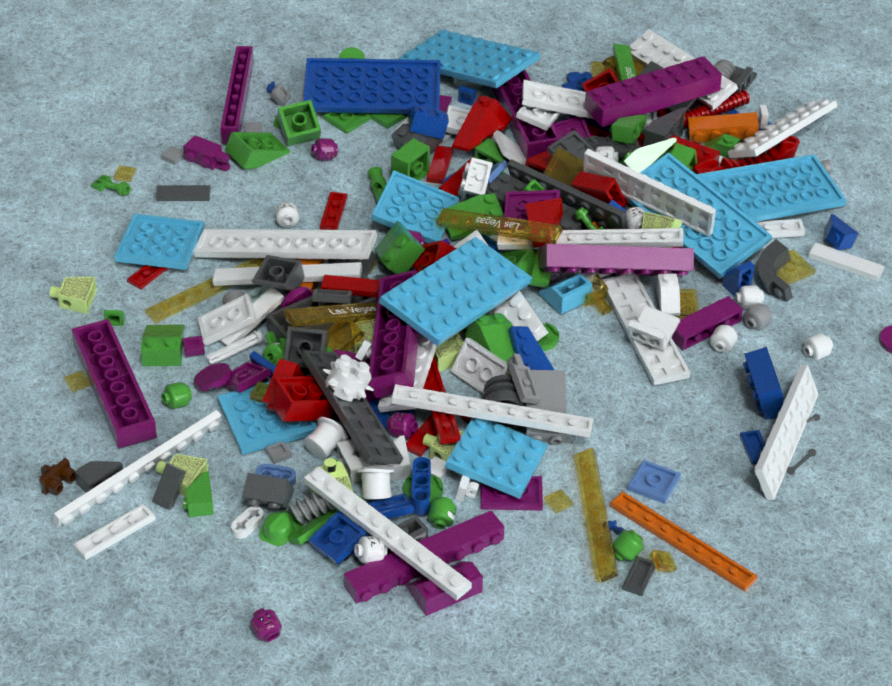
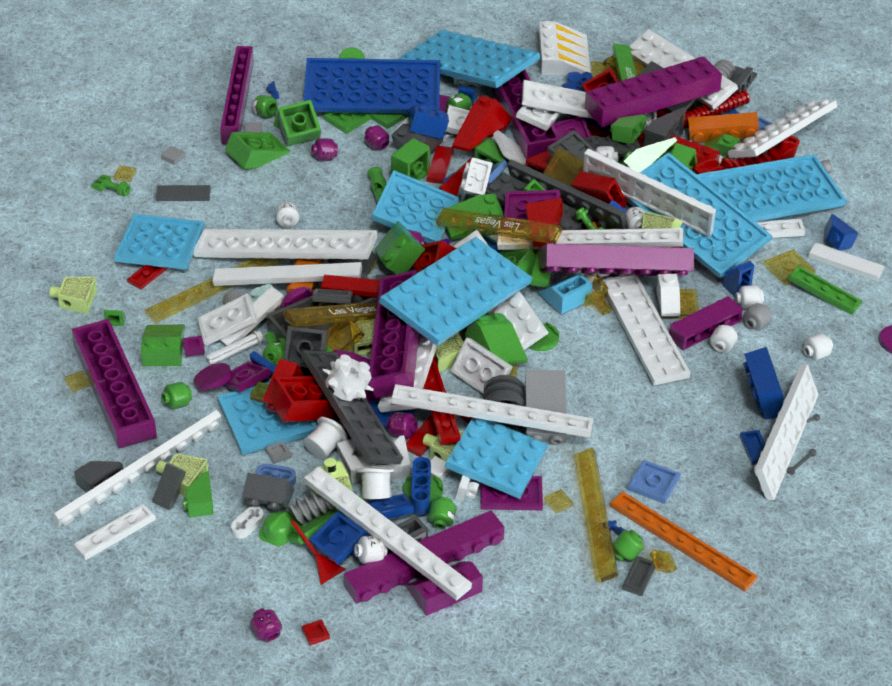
reddish brown hips [39,458,76,495] -> none
magenta hinge [183,135,230,171] -> none
dark grey slope [252,255,305,290] -> none
light grey tile [270,83,291,106] -> none
red tile [320,192,348,230] -> none
white plate [355,340,372,361] -> none
blue wing [508,326,554,370] -> none
light grey hinge [508,353,541,404] -> none
white bracket [628,306,680,351] -> none
white tile [758,105,769,129] -> none
dark grey arch [758,239,793,302] -> none
none -> bright green head [252,95,278,118]
none -> red piece [291,520,346,585]
none -> red tile [301,619,330,646]
none -> magenta head [364,125,390,151]
none -> bright green head [446,93,472,112]
none -> white slope [538,21,591,75]
none -> bright green tile [788,265,862,315]

